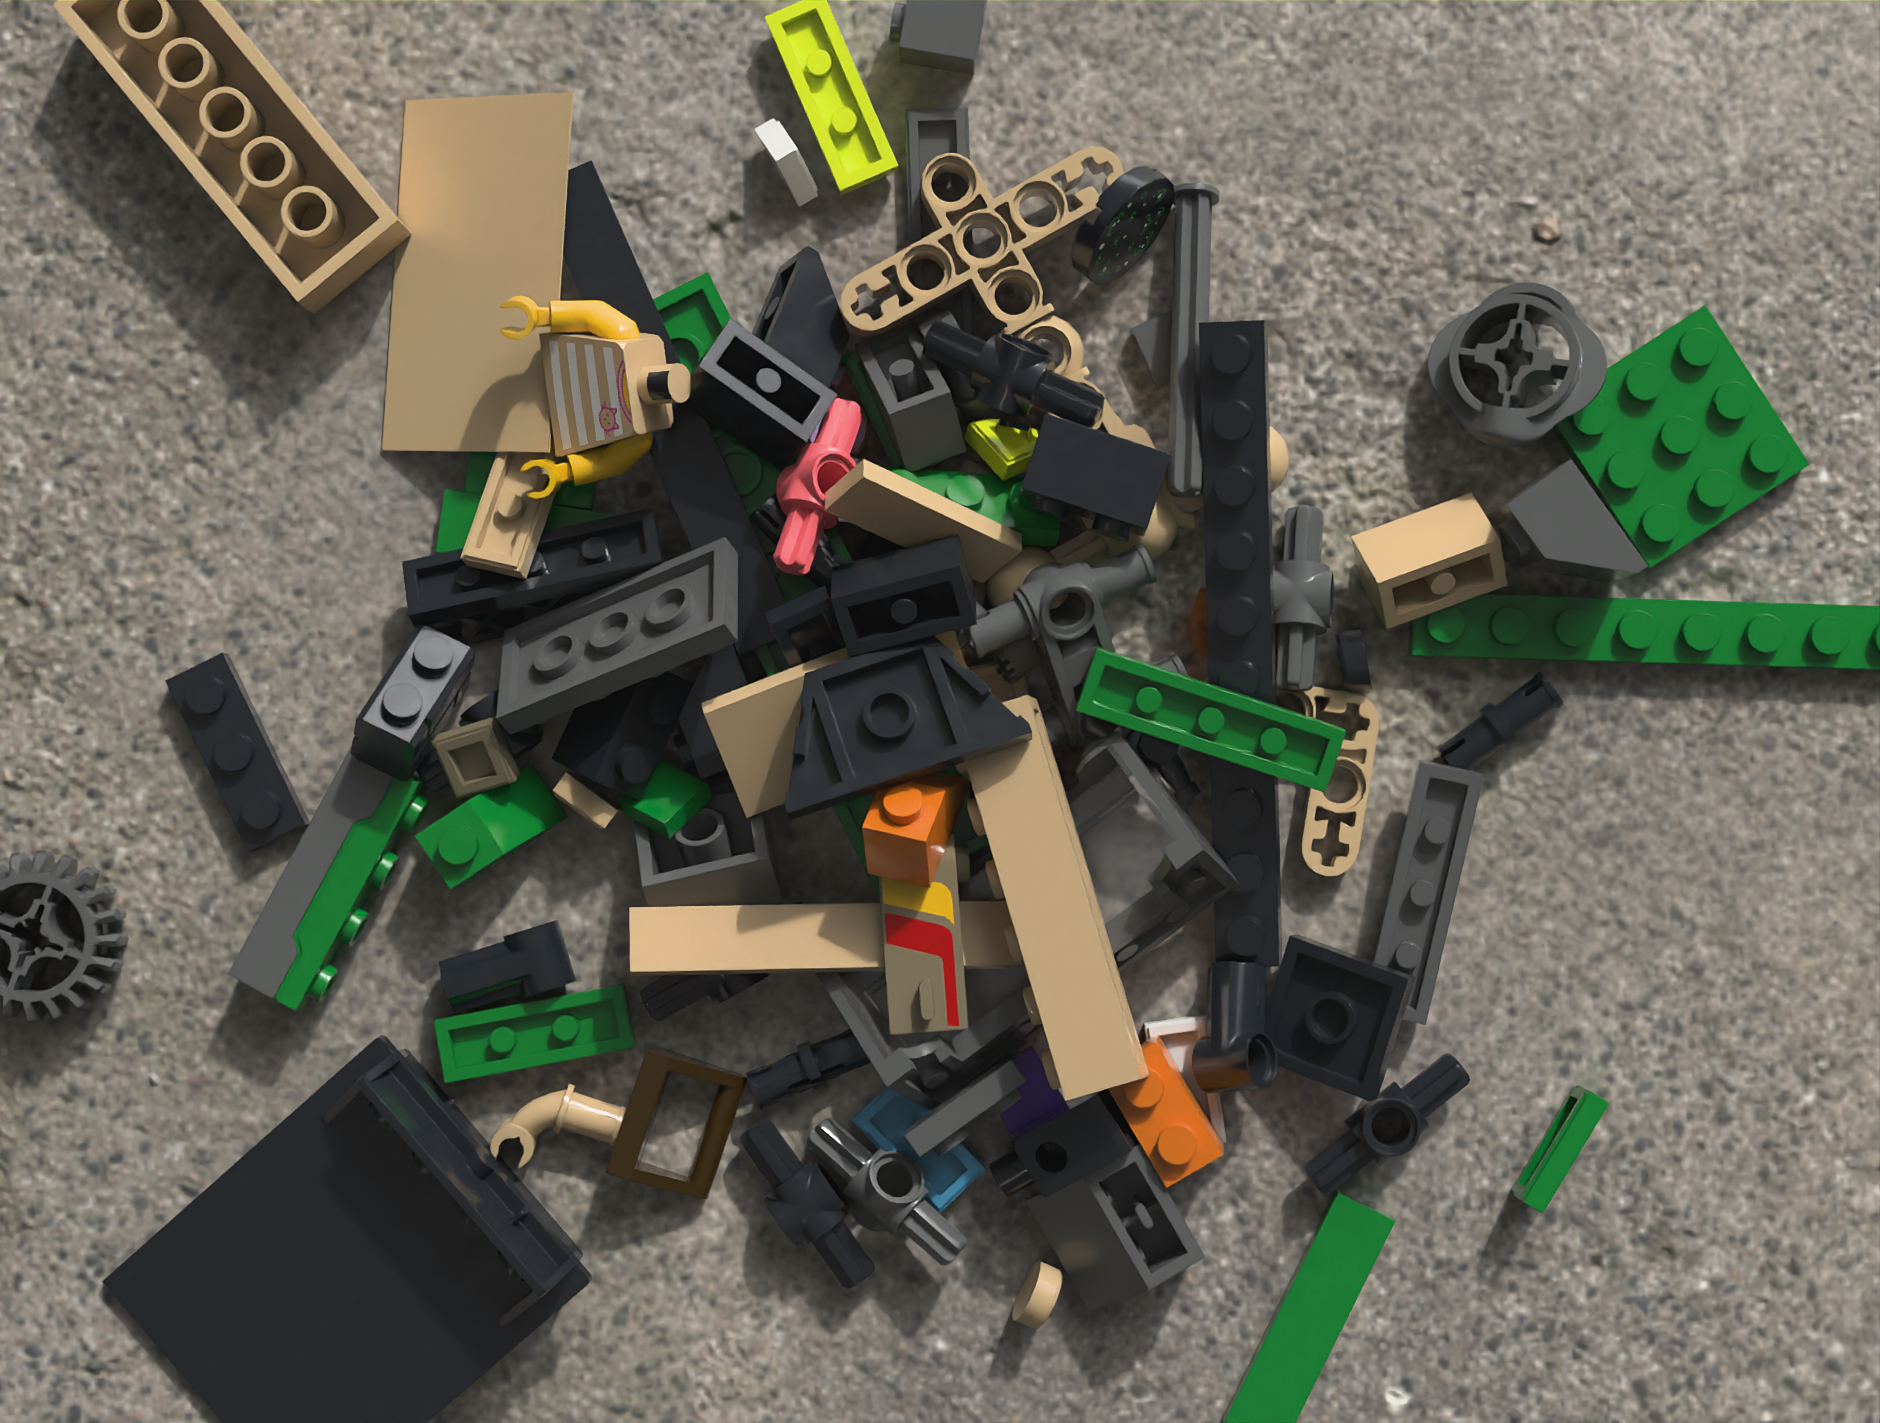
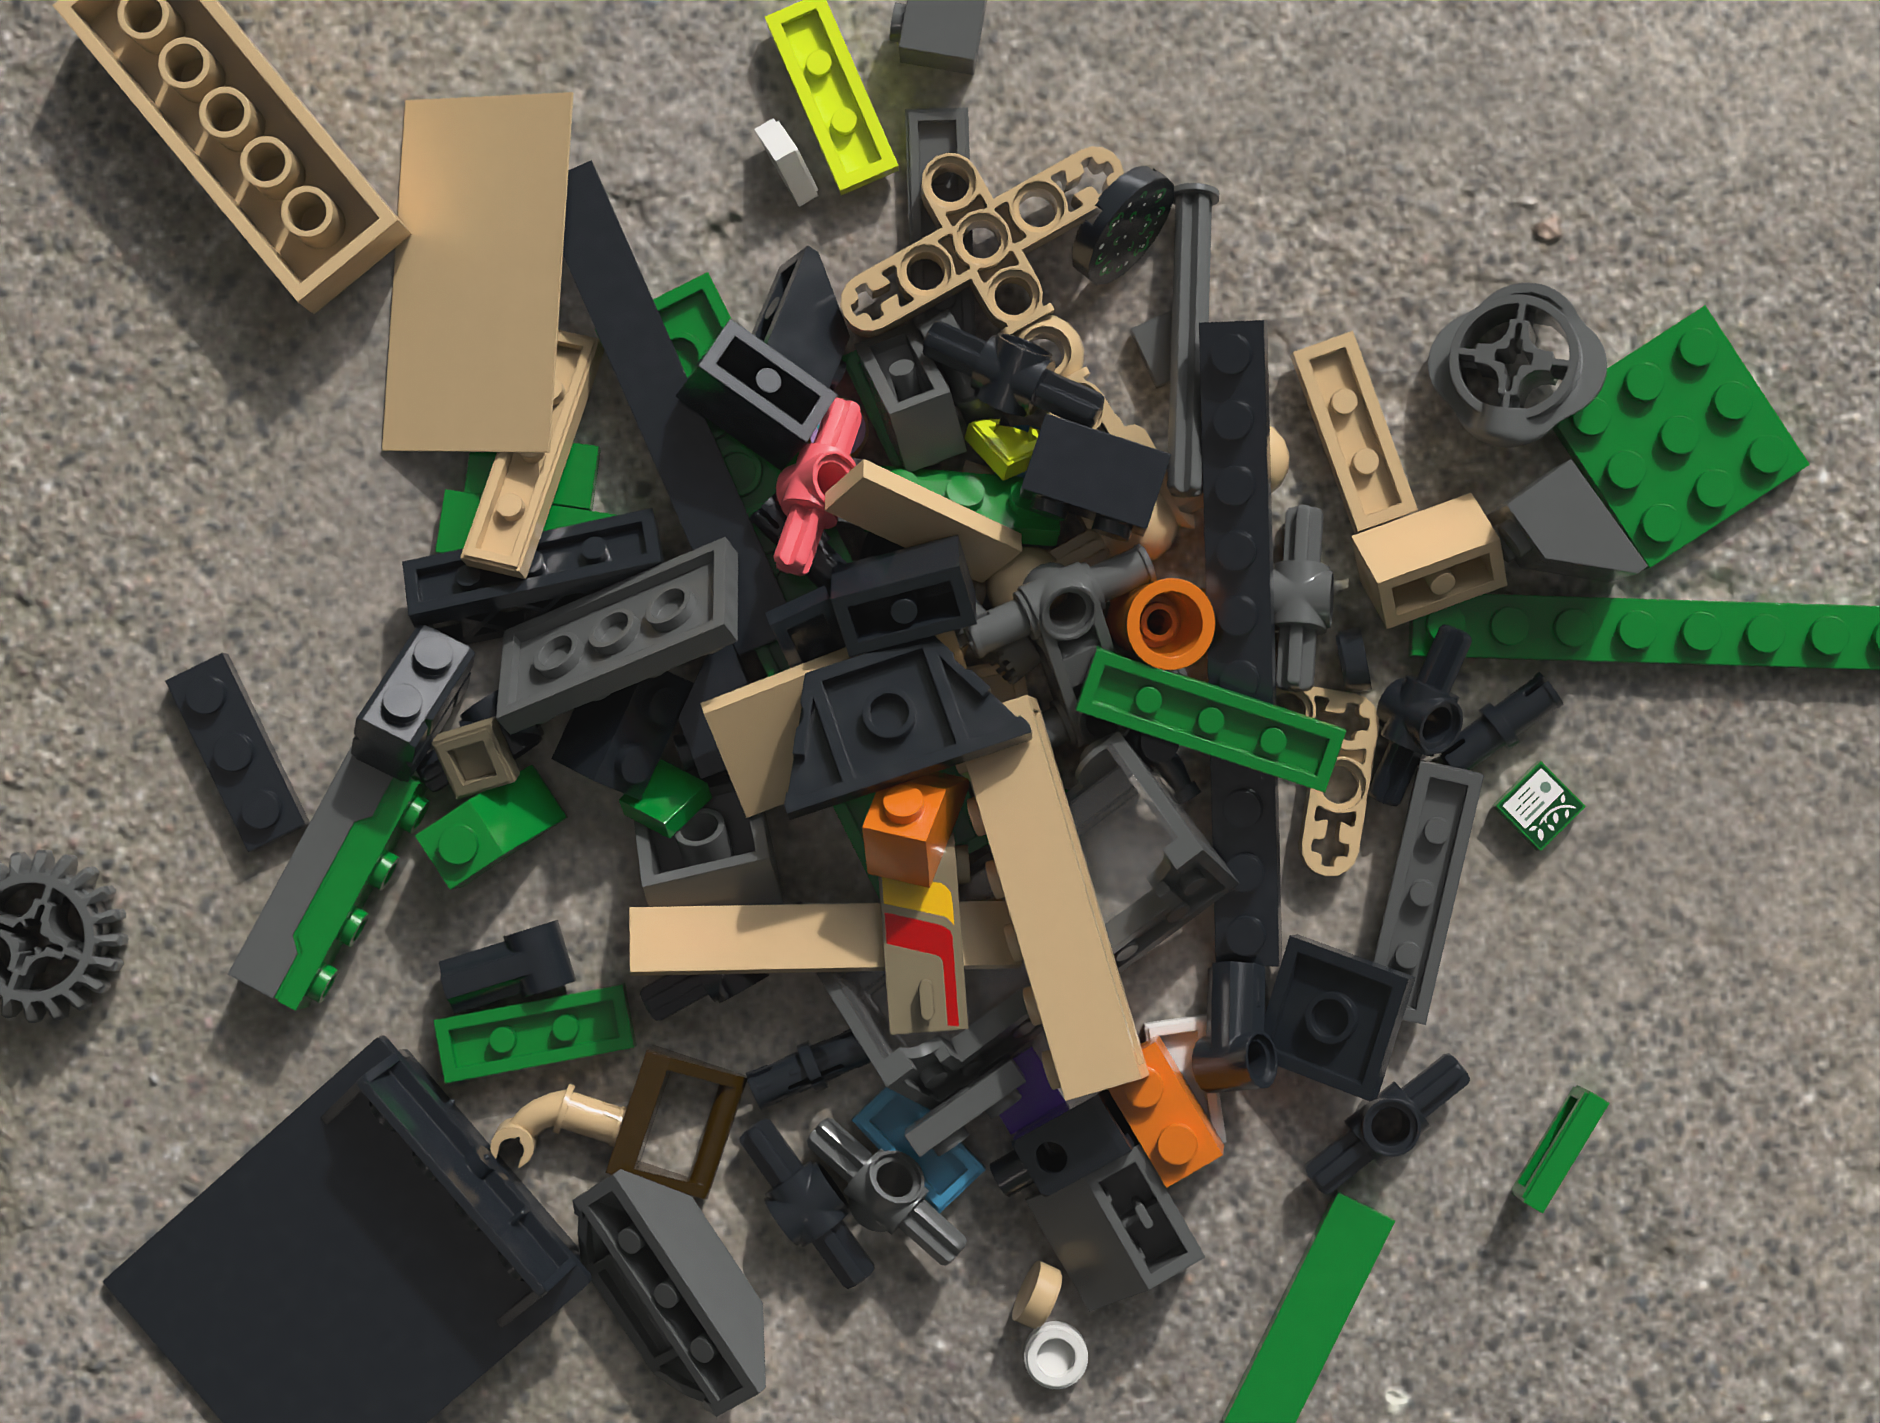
torso [500,295,692,499] -> none
tan tile [553,772,623,829] -> none
none -> dark grey wedge [572,1169,766,1417]
none -> white tile [1024,1321,1088,1389]
none -> orange plant [1105,578,1215,670]
none -> tan plate [1290,331,1418,534]
none -> black axle [1368,624,1472,807]
none -> tile [1492,761,1586,851]

